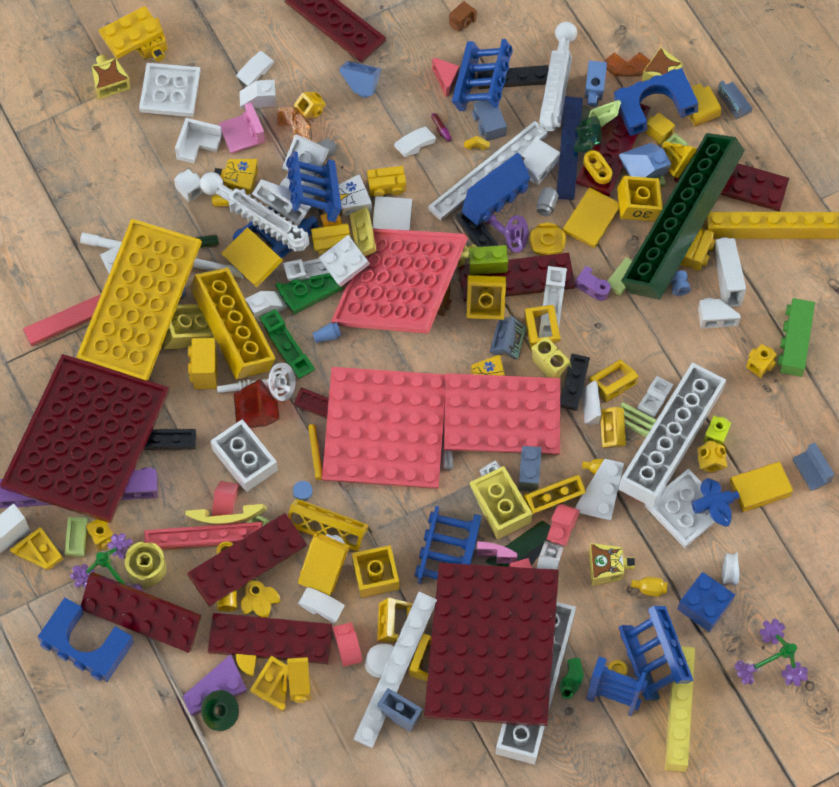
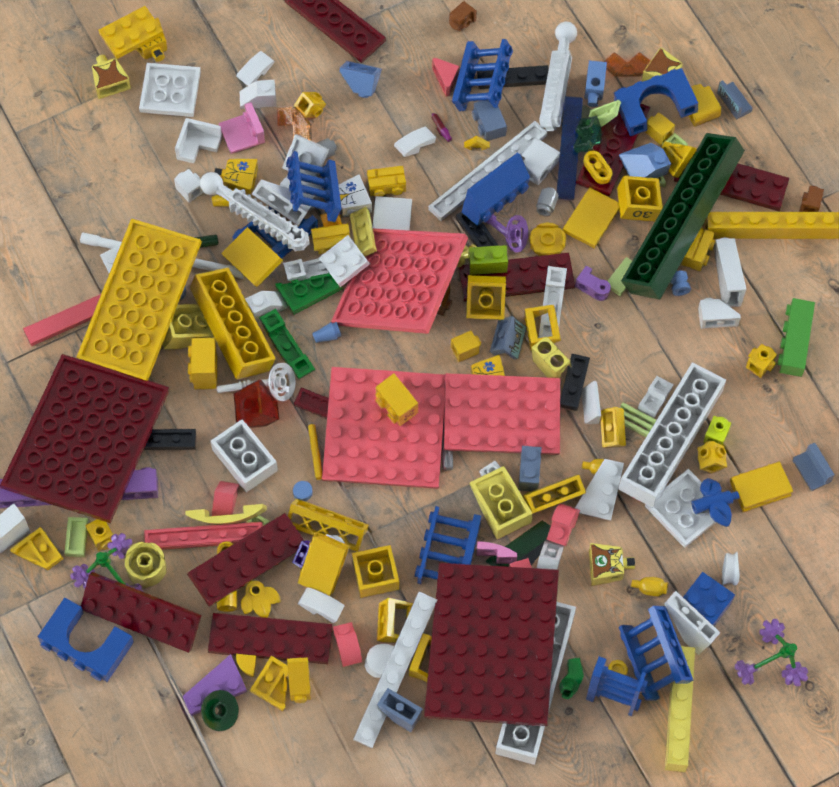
yellow tile [589,359,639,403] -> none
none -> dark purple piece [292,540,310,569]
none -> yellow brick [375,373,418,426]
none -> yellow brick [450,330,481,362]
none -> white slope [664,591,720,655]
none -> dark orange brick [799,186,824,212]

